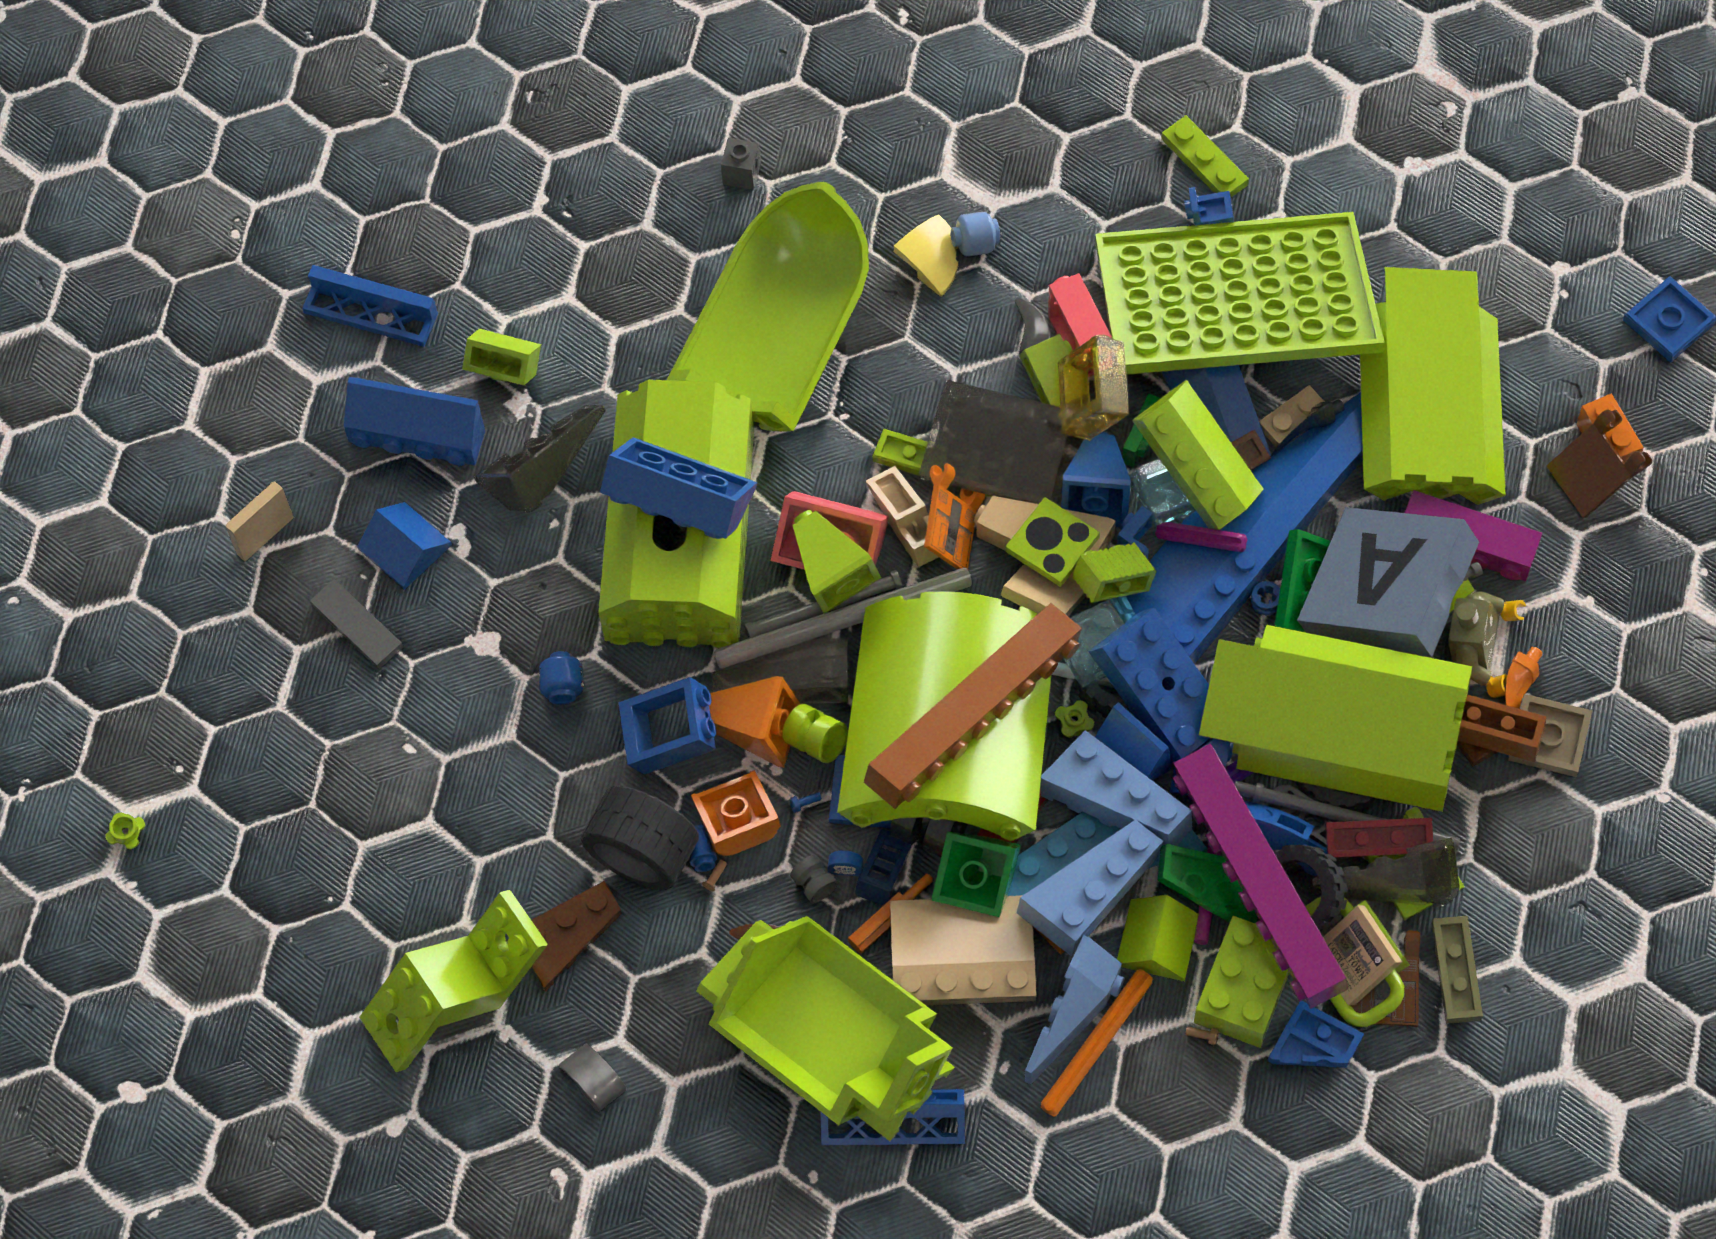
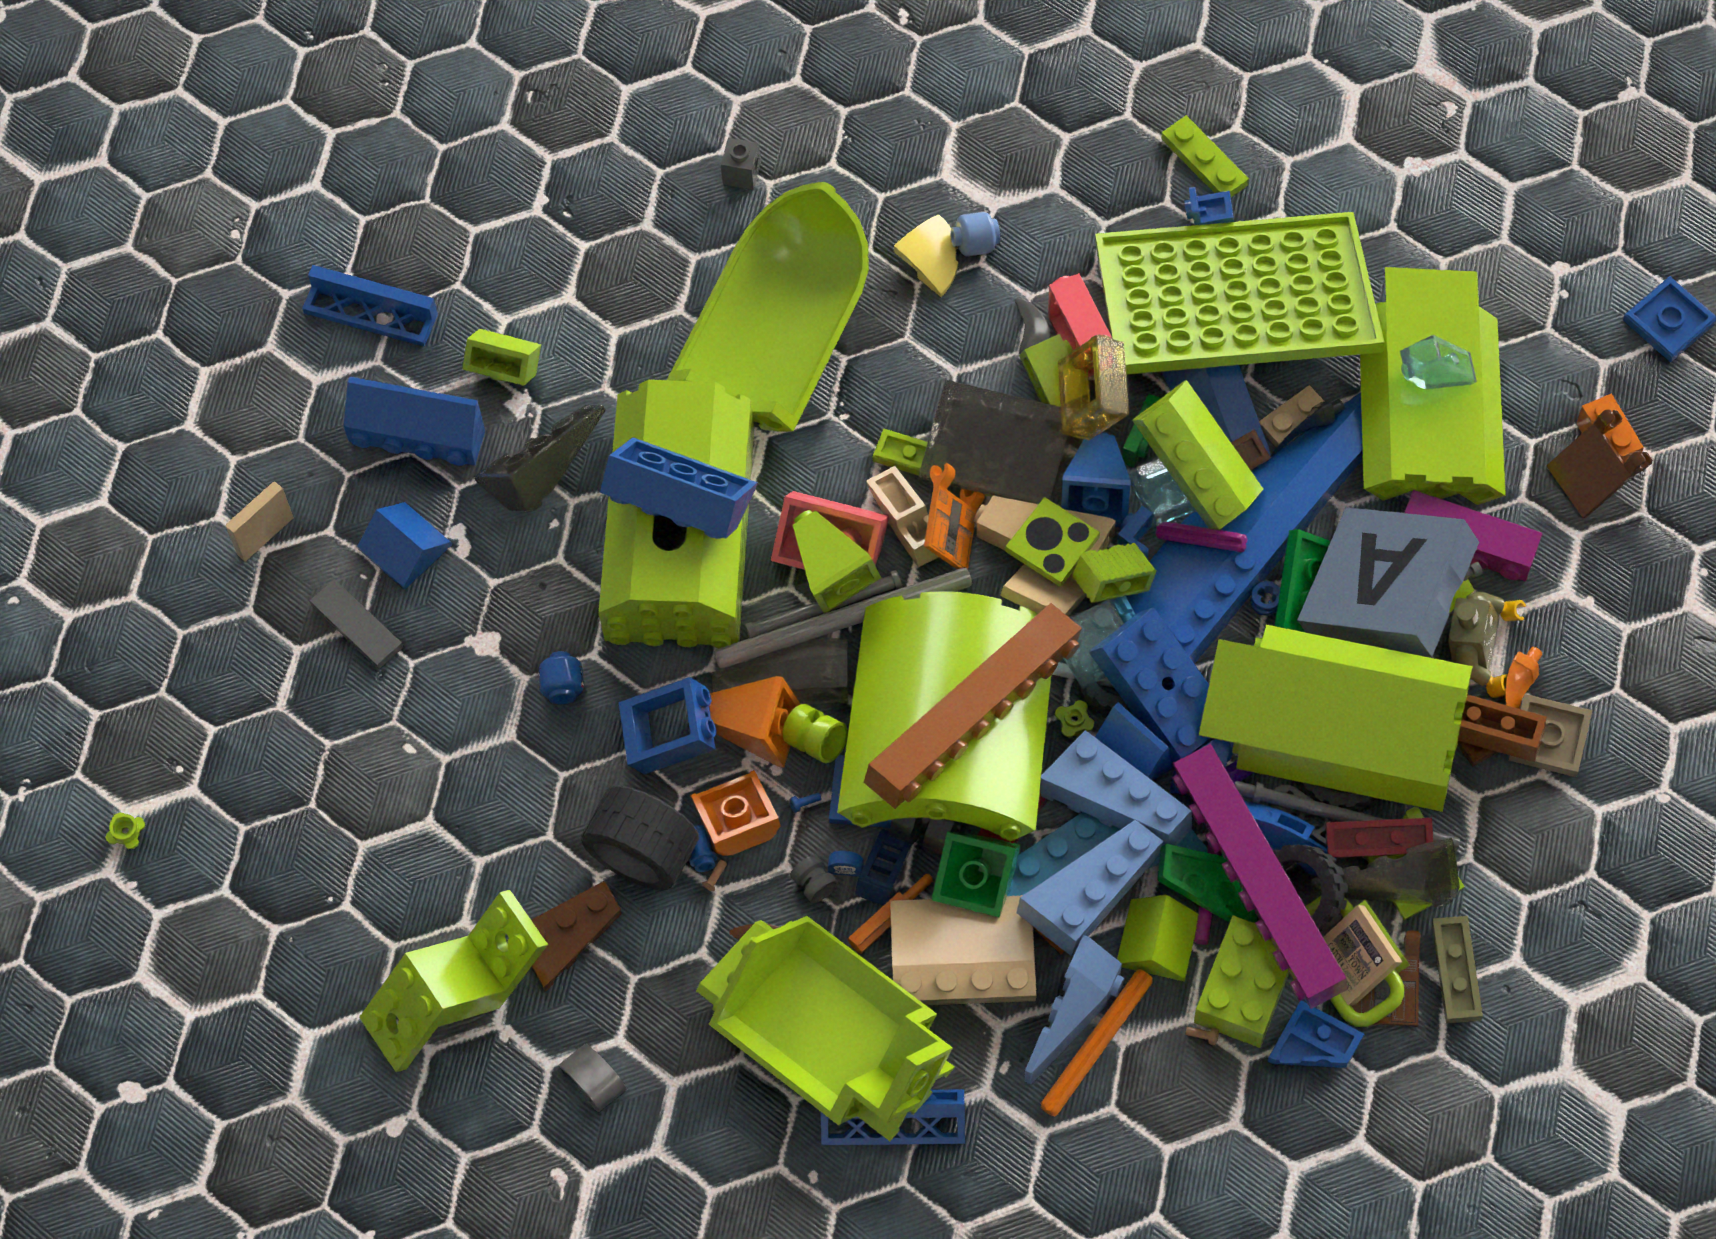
none -> clear light blue slope [1400,335,1477,389]

